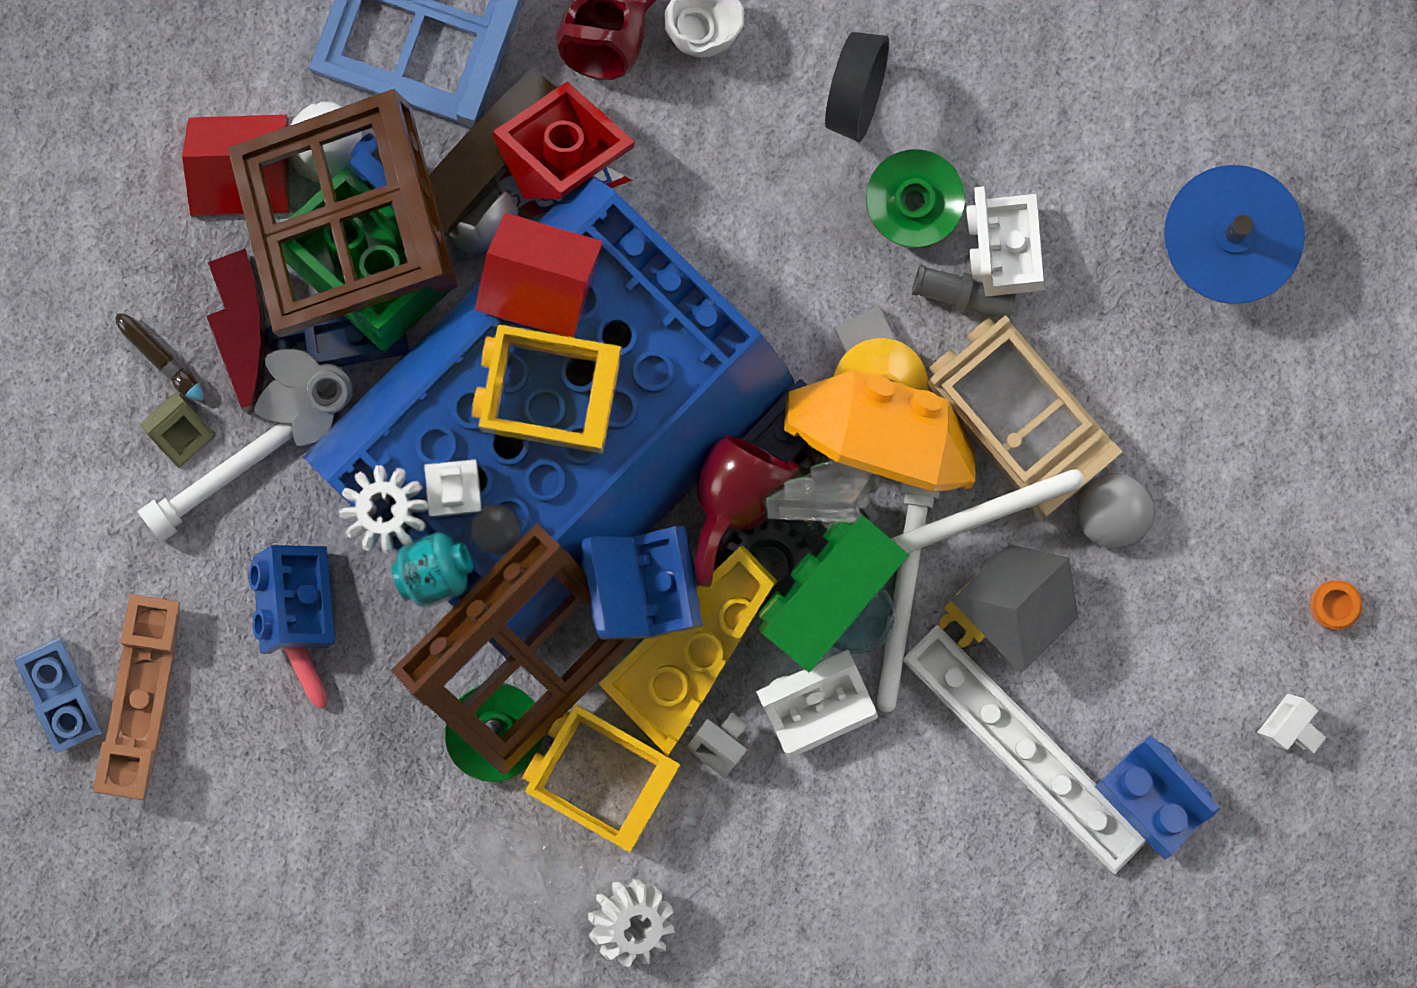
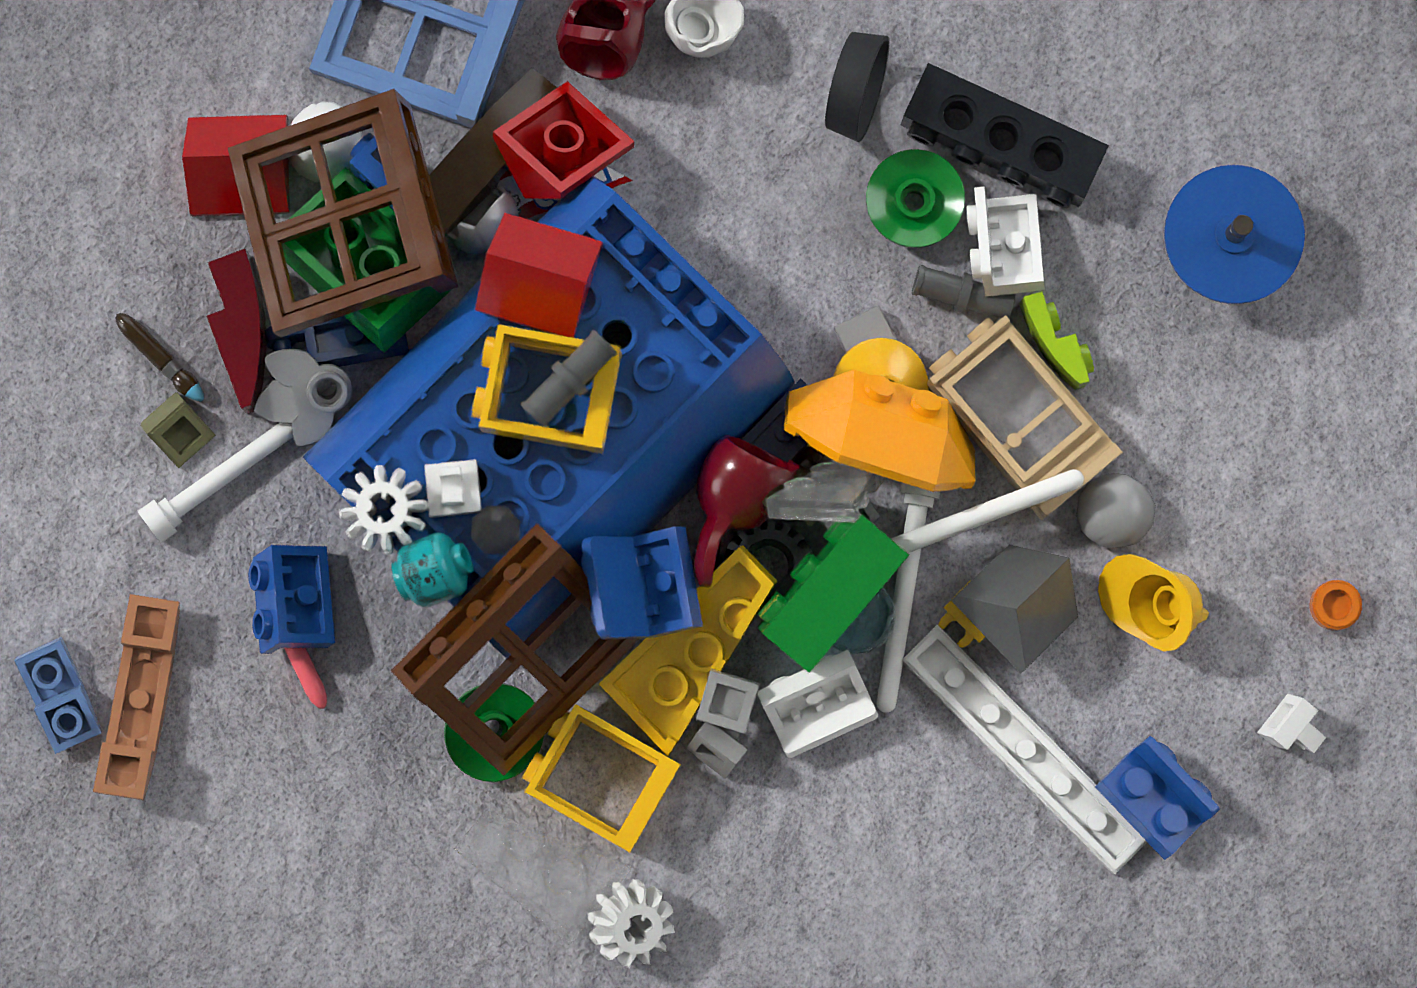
none -> dark grey pin [521,329,617,428]
none -> light grey tile [696,669,760,734]
none -> black brick [900,63,1109,208]
none -> lime slope [1019,291,1094,390]
none -> yellow piece [1098,554,1209,651]

